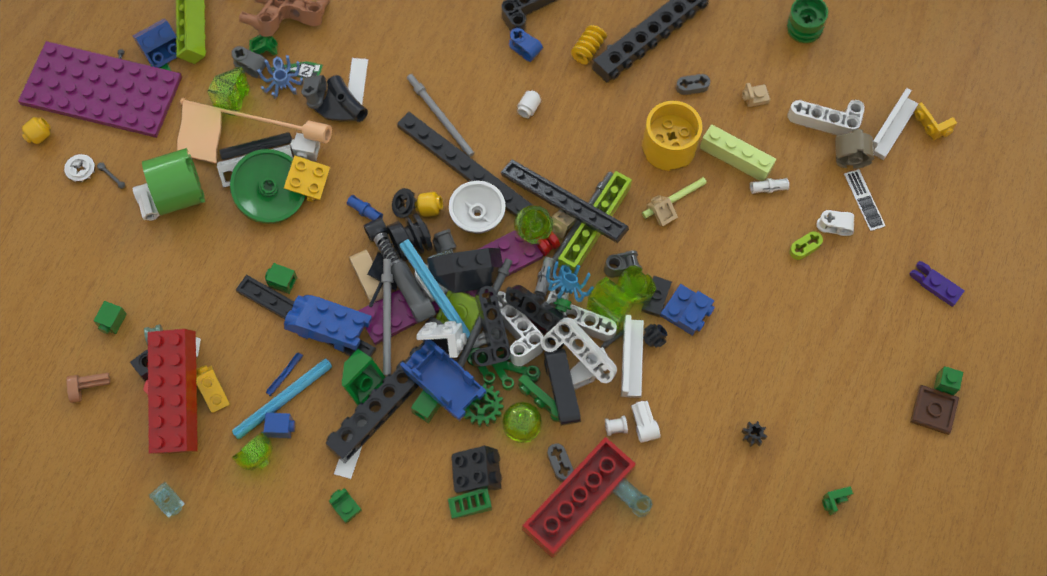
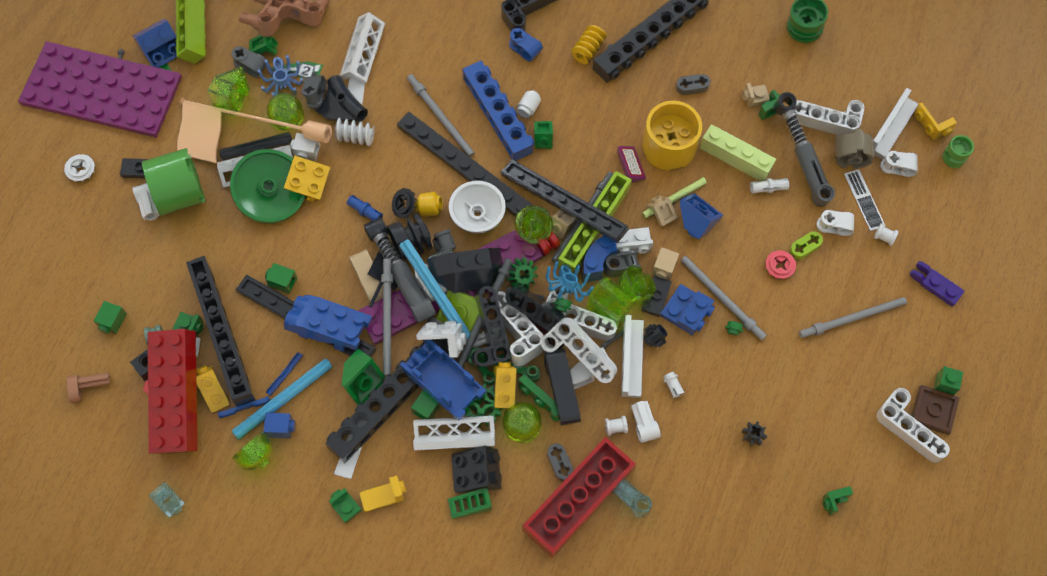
yellow head [22,117,51,144] -> none
dark grey hinge [97,162,125,189] -> none
light grey pin [534,257,556,296] -> none
none -> black plate [120,158,148,178]
none -> green bracket [172,312,204,336]
none -> black brick [186,256,255,407]
none -> blue piece [218,396,270,419]
none -> clear neon green cylinder [267,93,304,130]
none -> white piece [335,118,375,146]
none -> white fence [340,12,385,84]
none -> yellow bracket [360,476,406,512]
none -> white fence [413,416,496,450]
none -> blue brick [462,60,534,161]
none -> yellow bracket [493,362,516,408]
none -> green gear [506,257,538,289]
none -> green bracket [534,121,553,149]
none -> blue brick [582,236,617,282]
none -> white bracket [616,227,653,254]
none -> slope [617,146,646,183]
none -> tan brick [652,247,679,280]
none -> white pin [663,372,685,398]
none -> blue slope [680,193,723,239]
none -> light grey bar [681,256,767,341]
none -> green plate [725,321,744,336]
none -> green bracket [759,90,784,121]
none -> coral gear [765,250,796,280]
none -> piece [774,92,835,207]
none -> light grey bar [799,297,907,338]
none -> white bush [874,223,899,246]
none -> white beam [876,388,950,463]
none -> white piece [880,151,918,177]
none -> bright green wheel [942,135,974,168]

